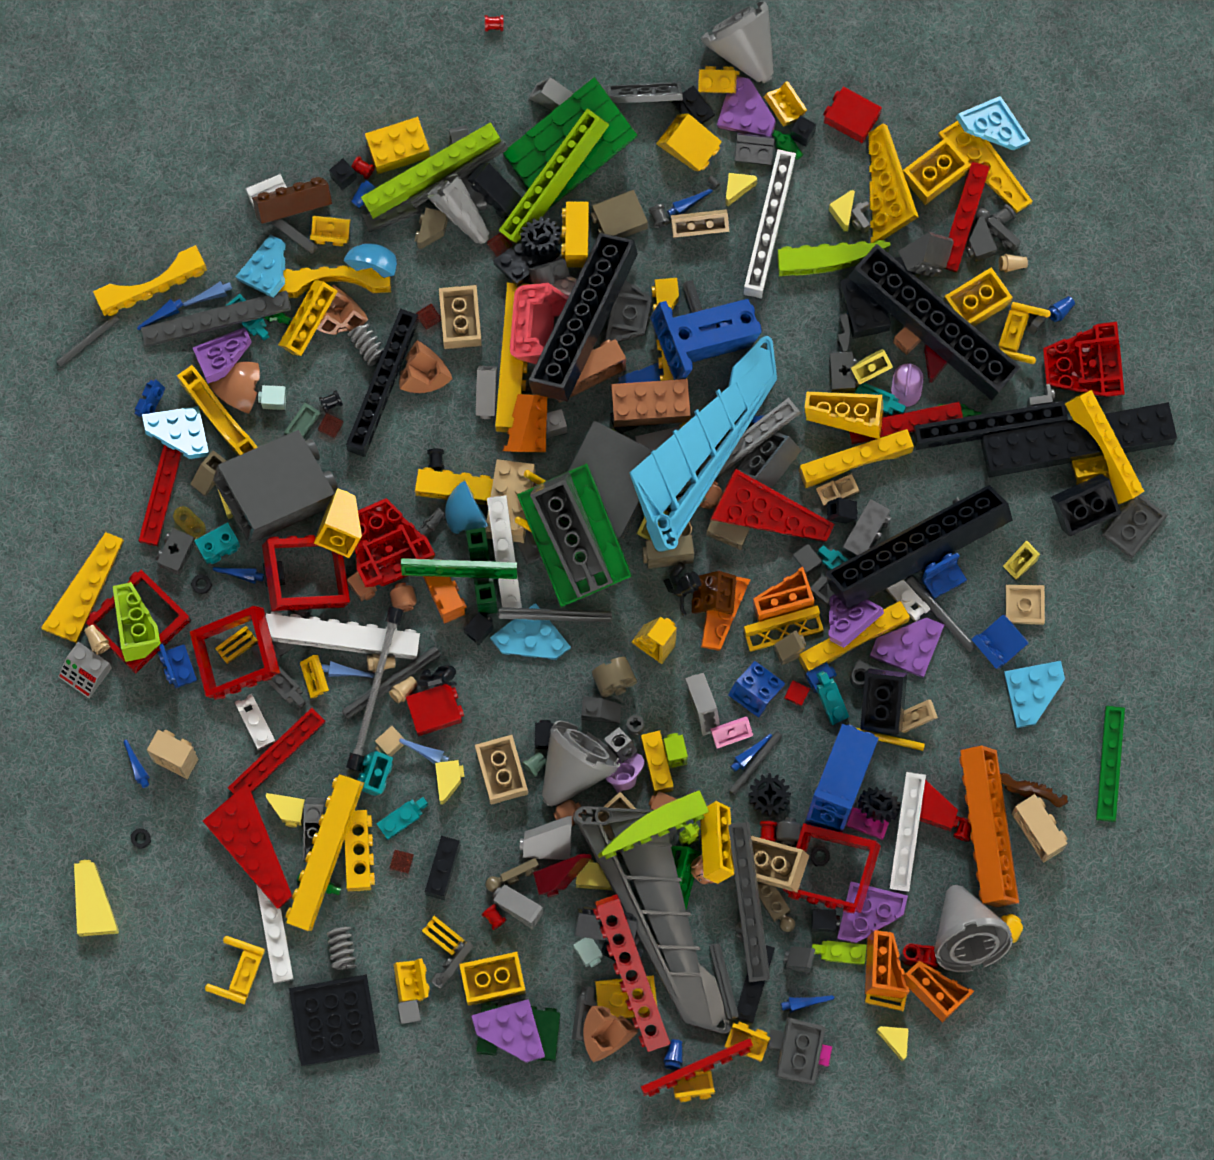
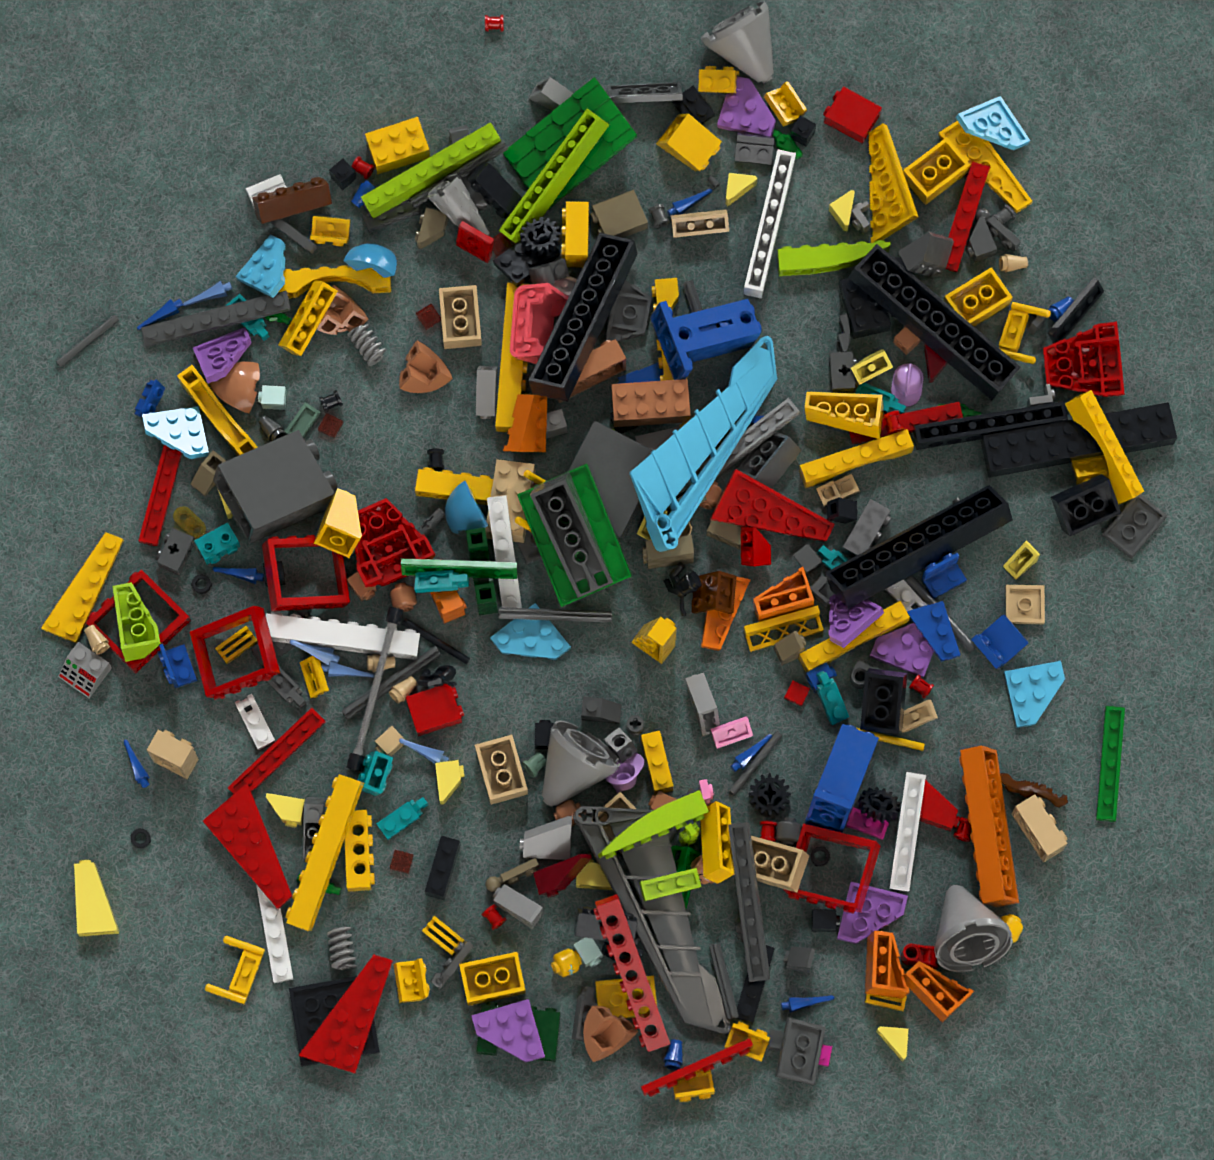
yellow arch [93,245,207,316] -> none
black brick [346,308,419,457] -> none
slope [398,1000,421,1024] -> none
black brick [464,612,494,645] -> none
dark tan brick [592,657,637,698] -> none
lime brick [663,733,688,769] -> none
blue bracket [728,661,785,718] -> none
dark tan plate [758,883,795,932] -> none
lime hinge [811,941,867,965] -> none
none -> dark grey cone [259,416,285,441]
none -> medium blue piece [290,640,340,666]
none -> red wing [299,954,393,1074]
none -> black bar [402,618,470,664]
none -> teal hinge [414,570,469,593]
none -> red tile [456,221,494,263]
none -> yellow head [551,948,582,977]
none -> lime plate [639,868,701,901]
none -> bright pink plate [698,779,714,806]
none -> red slope [740,527,771,566]
none -> red bush [883,411,905,435]
none -> blue wing [907,601,960,662]
none -> red bush [909,674,934,699]
none -> black tile [1048,278,1104,344]

